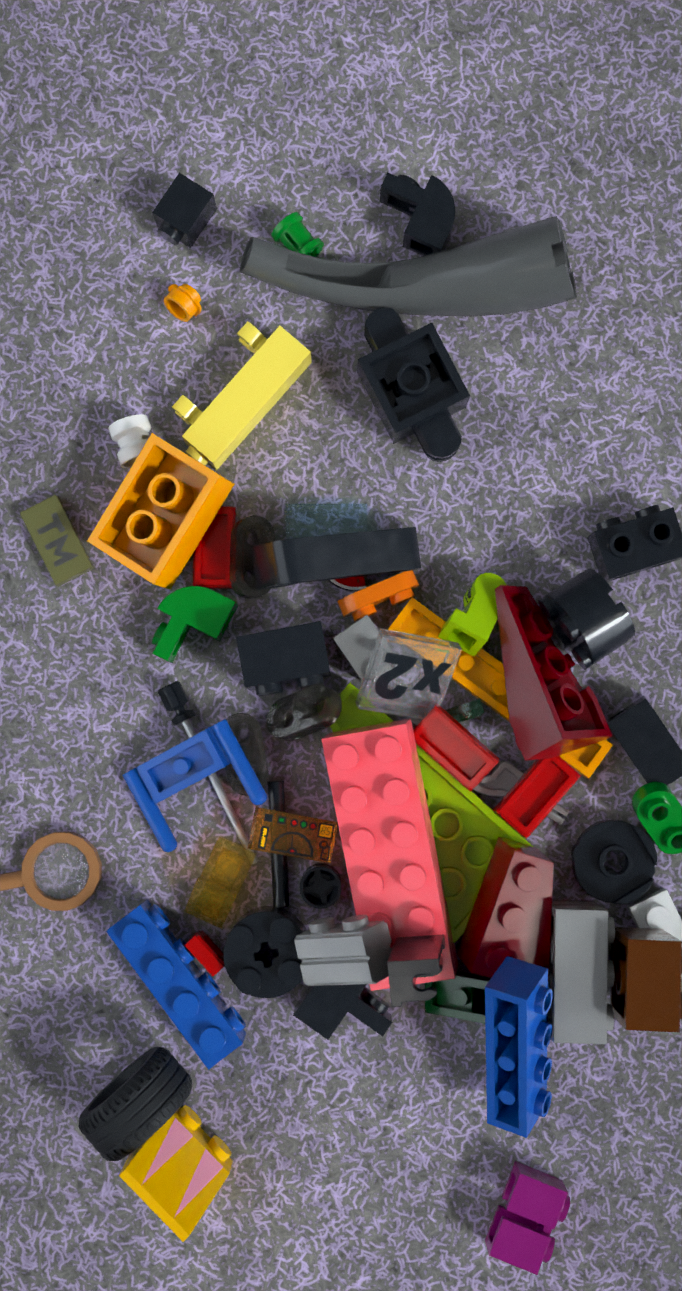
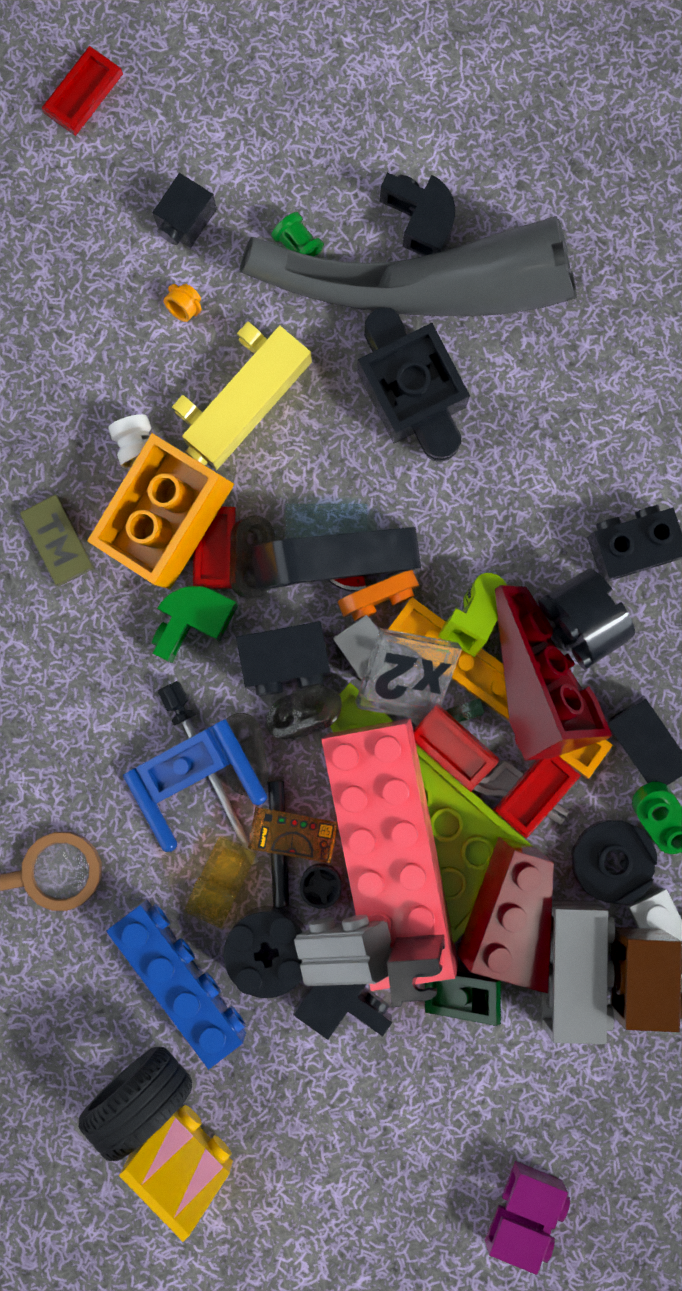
red tile [184,930,225,977] -> none
blue brick [485,956,553,1138] -> none
none -> red tile [42,46,123,136]

